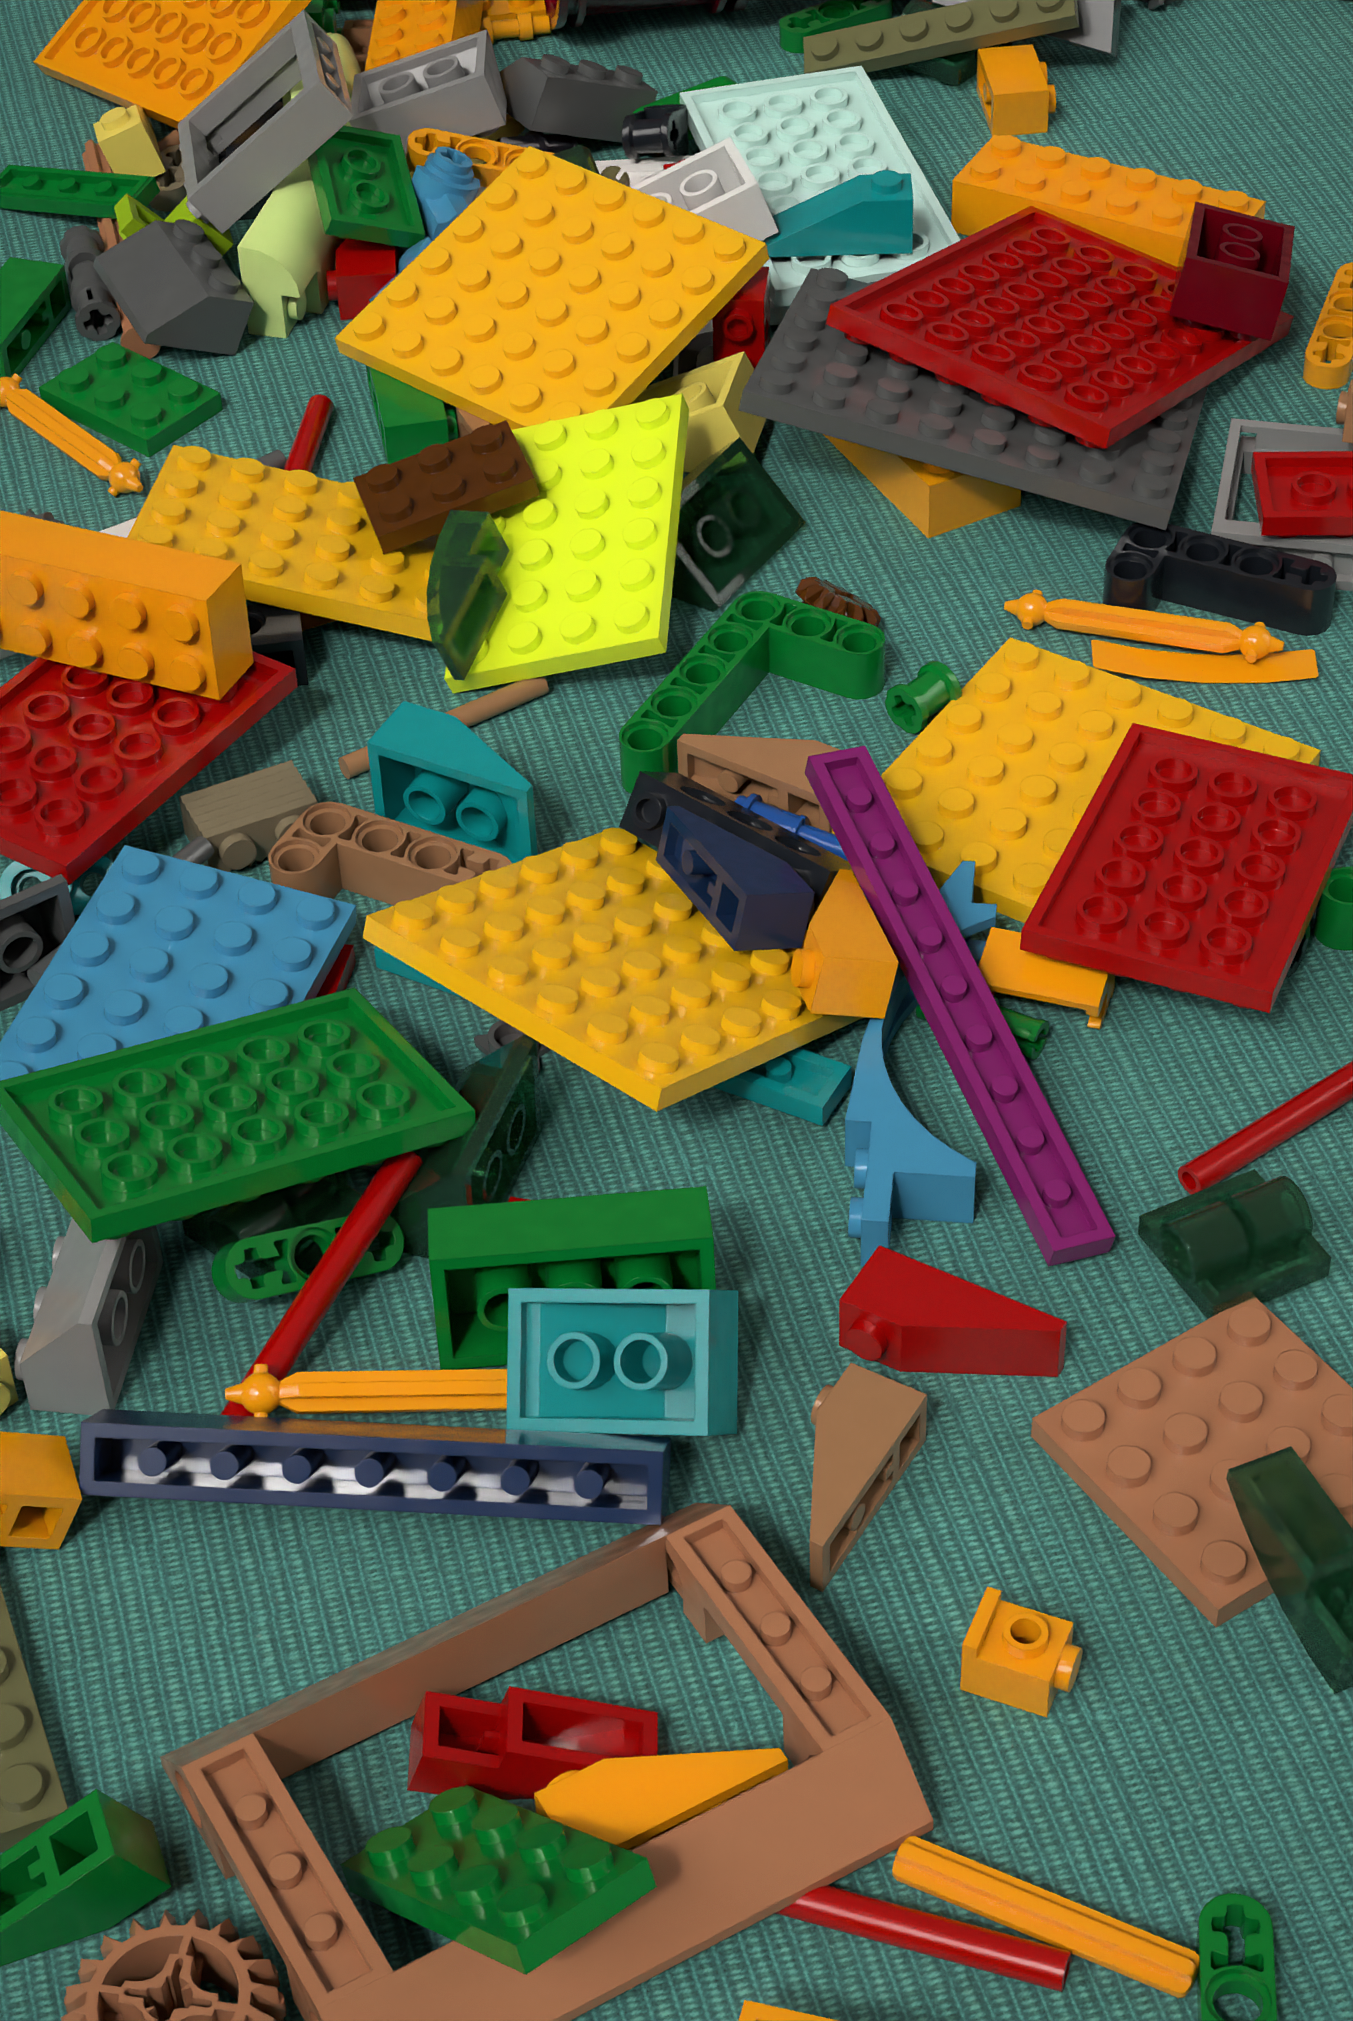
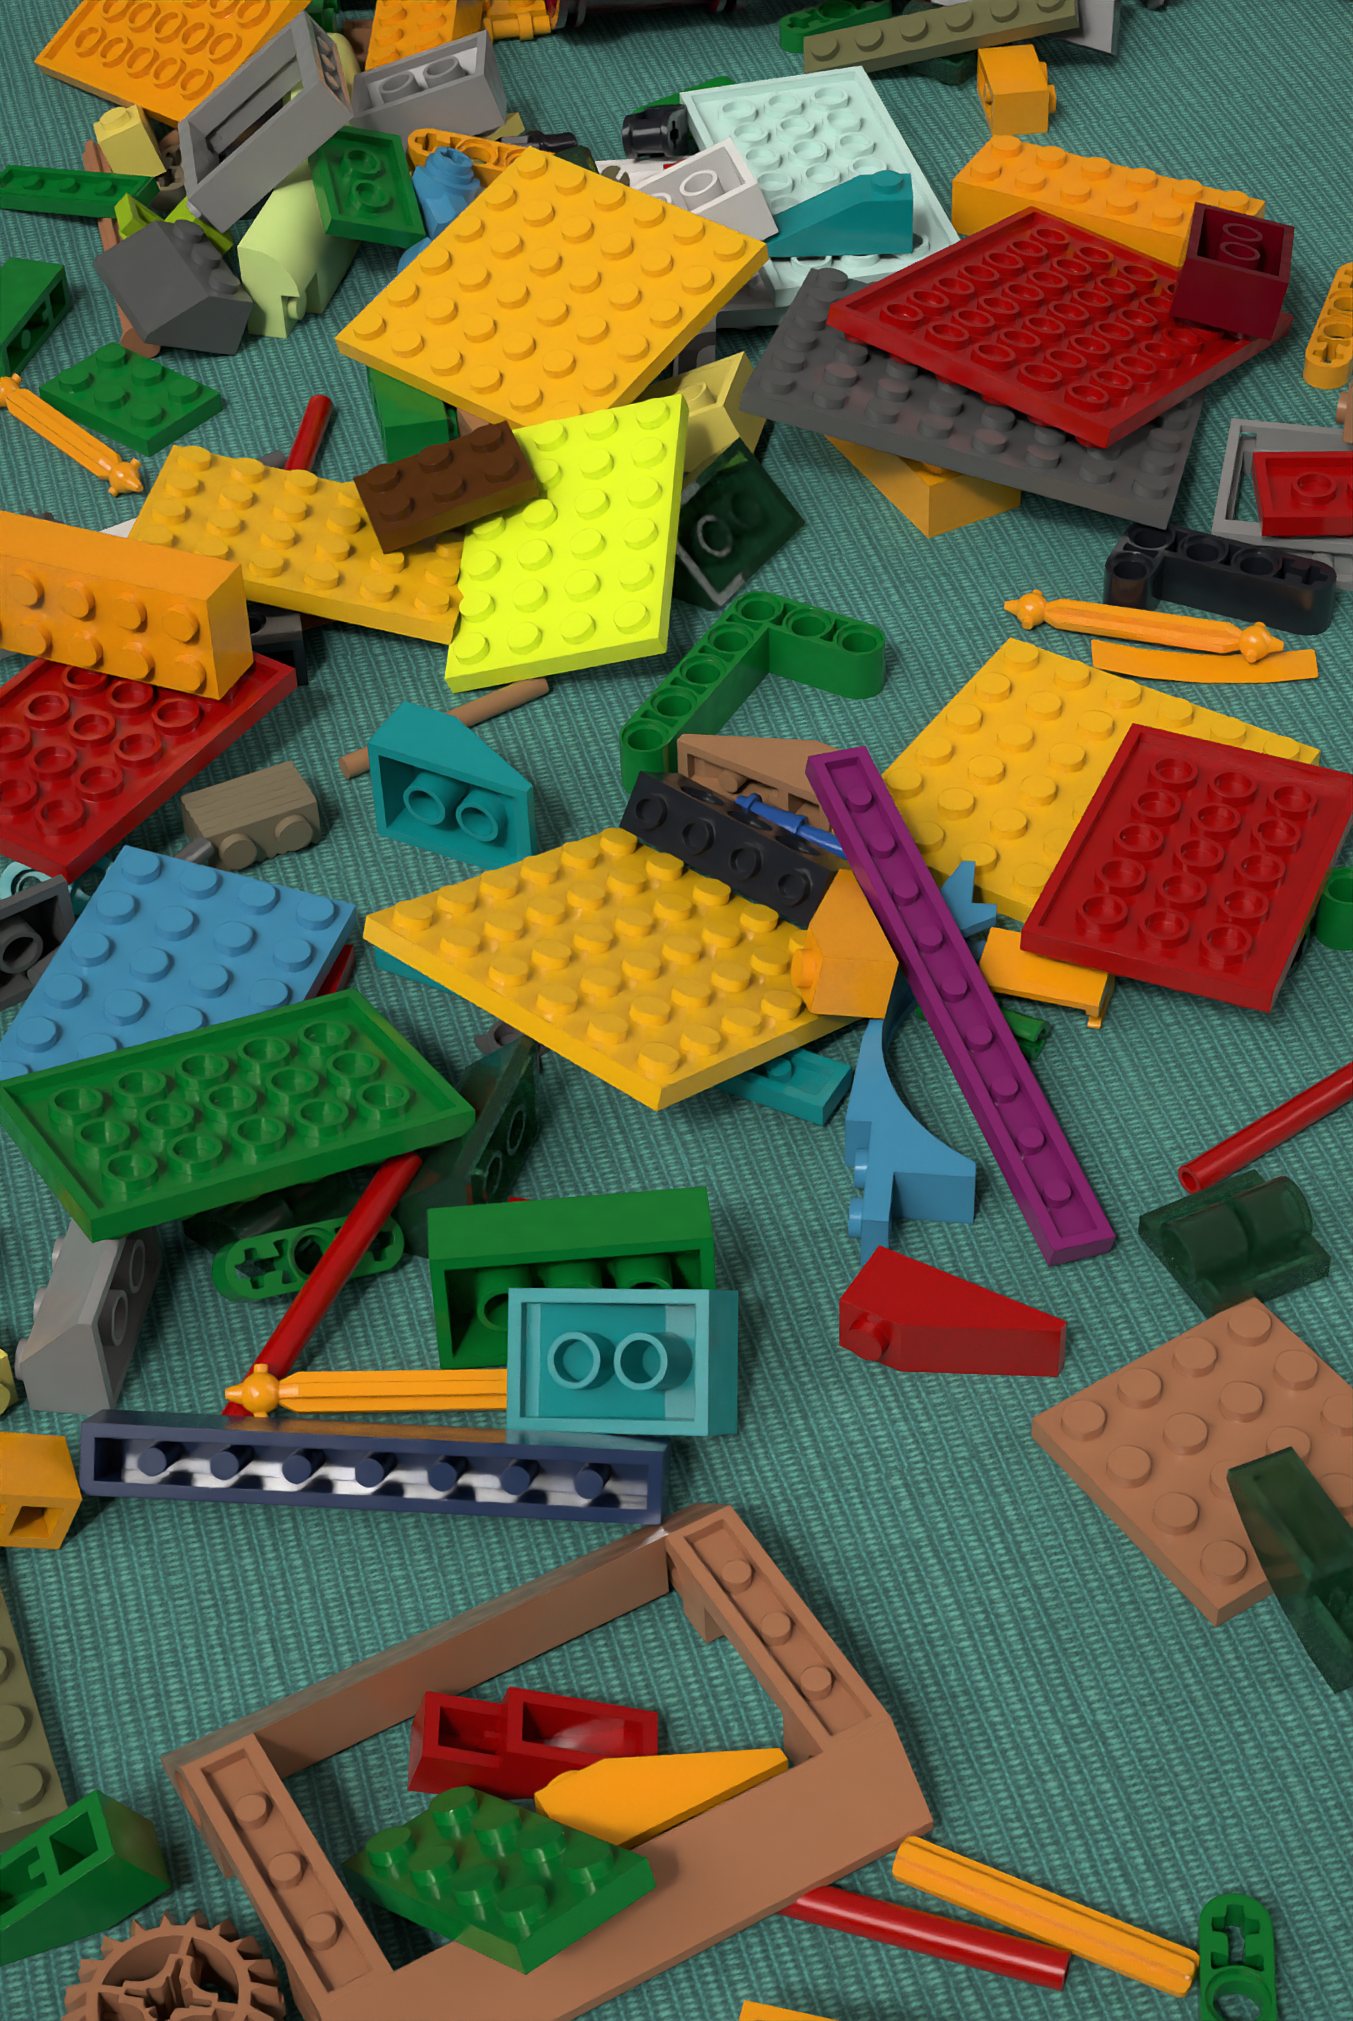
dark grey piece [59,225,121,341] -> none
medium nougat beam [268,801,512,905] -> none
red slope [327,239,399,320] -> none
clear green slope [427,510,510,680] -> none
dark grey slope [499,54,658,142] -> none
dark blue slope [656,806,815,951] -> none
red brick [712,267,770,369] -> none
reddish brown gear [795,577,881,627] -> none
medium nougat slope [810,1363,927,1592] -> none
green bush [885,661,962,734] -> none
light orange brick [960,1586,1083,1718] -> none

